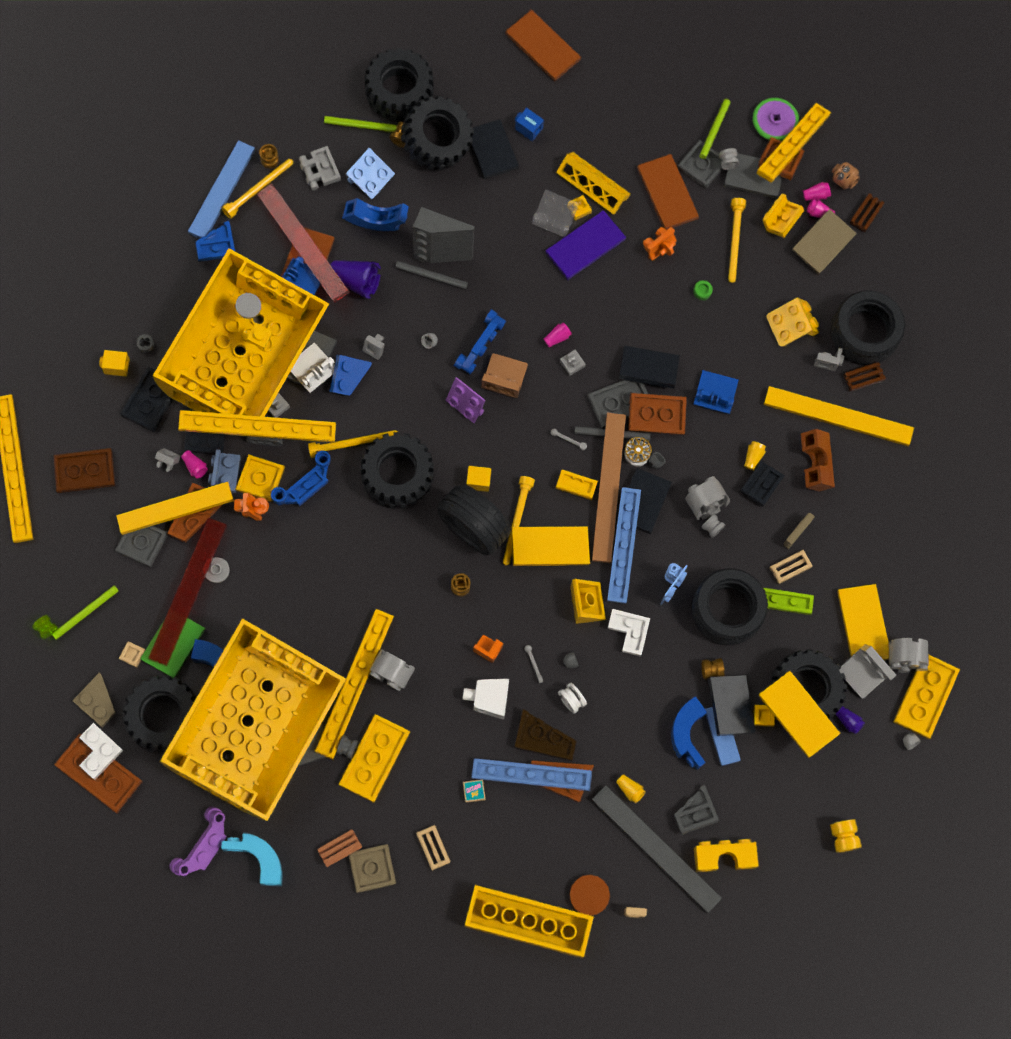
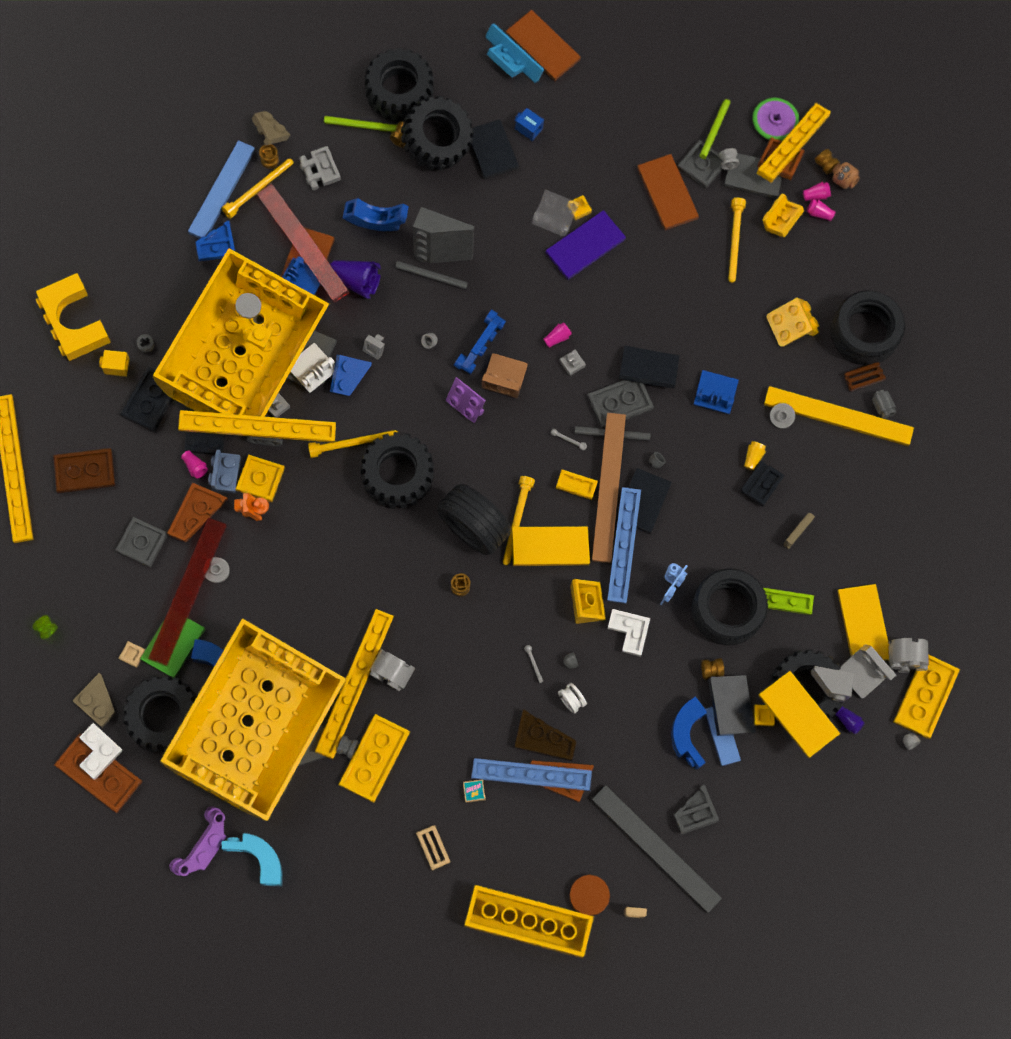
lime bar [52,585,119,640] -> none
yellow tile [116,482,234,535] -> none
light grey tile [155,448,181,472] -> none
blue plate [271,451,331,506] -> none
nougat tile [317,830,362,867] -> none
light blue hinge [346,148,395,200] -> none
dark tan tile [349,844,396,893] -> none
white torso [463,679,509,719] -> none
yellow panel [467,466,491,492] -> none
orange panel [473,635,503,663] -> none
yellow fence [556,152,631,214] -> none
yellow cone [616,774,646,803] -> none
white wheel [624,437,652,467] -> none
dark orange tile [628,393,687,435] -> none
orange hips [643,227,677,261] -> none
light grey brick [685,476,730,520] -> none
bright green tile [693,281,713,300] -> none
yellow arch [694,839,758,872] -> none
light grey wheel [702,514,726,538] -> none
tan tile [769,550,813,585] -> none
dark tan tile [792,209,857,274] -> none
dark orange arch [801,429,835,492] -> none
light grey bracket [814,348,844,372] -> none
yellow wheel [830,820,862,853] -> none
reddish brown tile [850,193,885,232] -> none
none -> yellow arch [35,273,111,361]
none -> dark tan wing [252,111,290,145]
none -> dark azure bracket [486,24,544,83]
none -> light grey piece [770,403,795,428]
none -> light grey slope [811,666,854,702]
none -> pearl gold wheel [815,149,840,175]
none -> dark grey brick [871,390,896,419]

